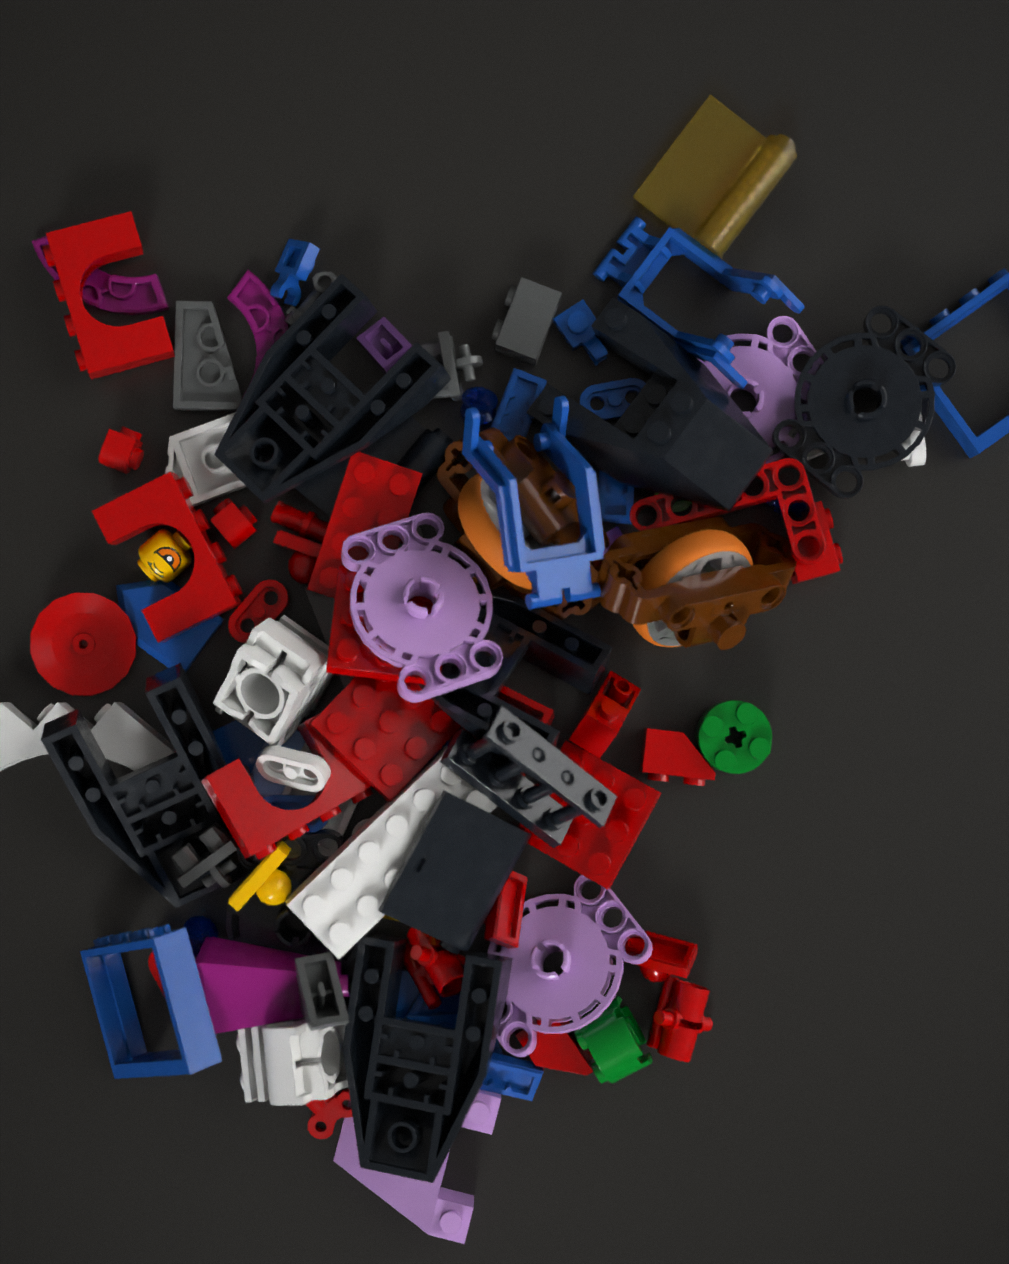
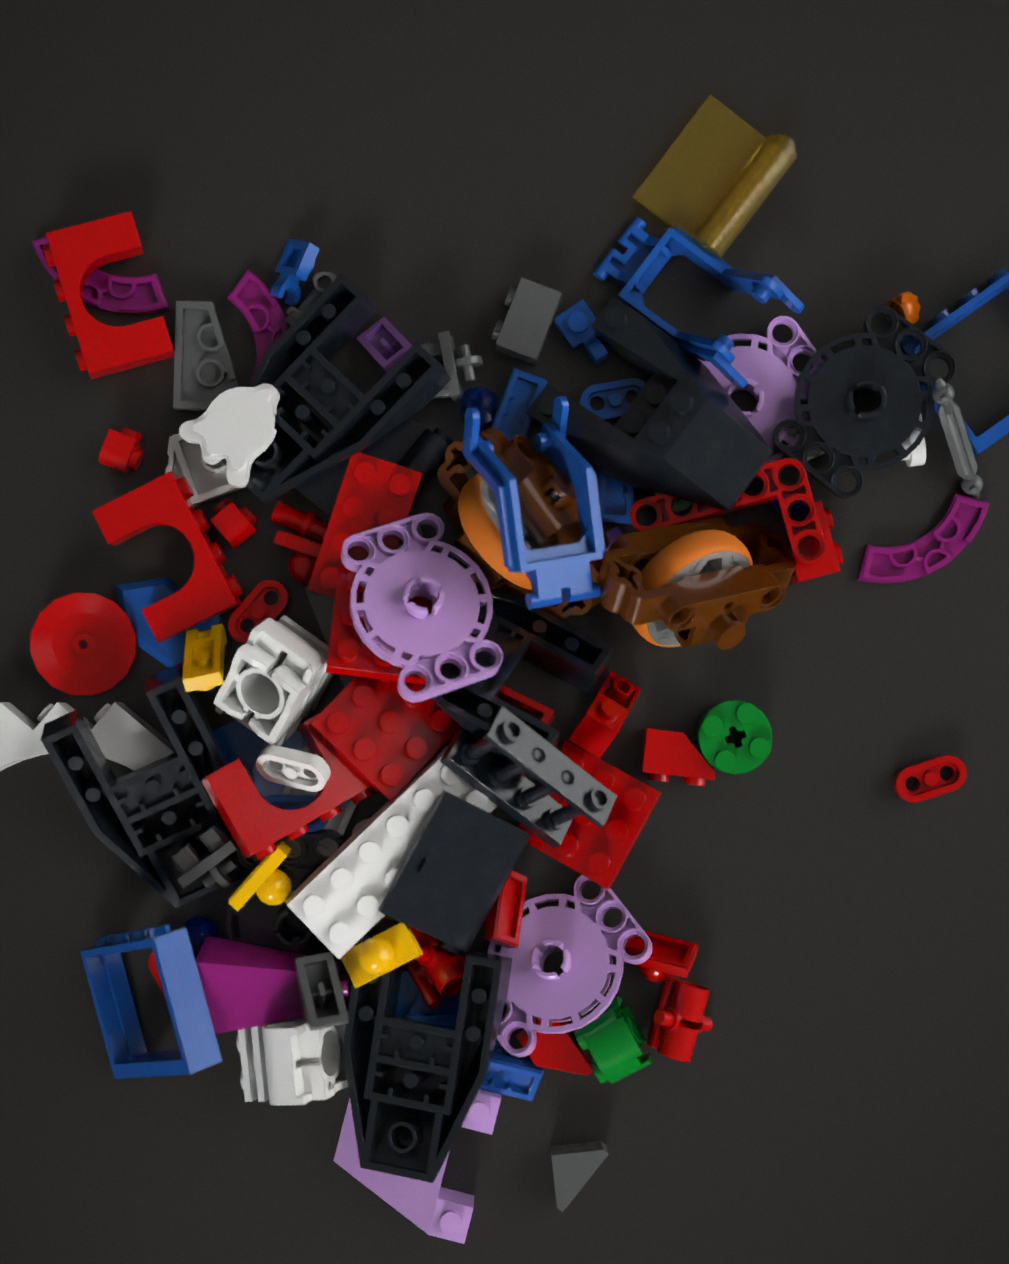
yellow head [137,529,192,583] -> none
red piece [305,1089,353,1139] -> none
none -> white tile [179,383,280,488]
none -> yellow plate [182,623,227,692]
none -> yellow tile [341,922,423,988]
none -> dark grey slope [550,1141,609,1213]
none -> magenta tile [857,494,990,584]
none -> orange piece [886,291,921,326]
none -> red plate [893,755,967,803]
none -> dark grey wheel [932,376,983,500]

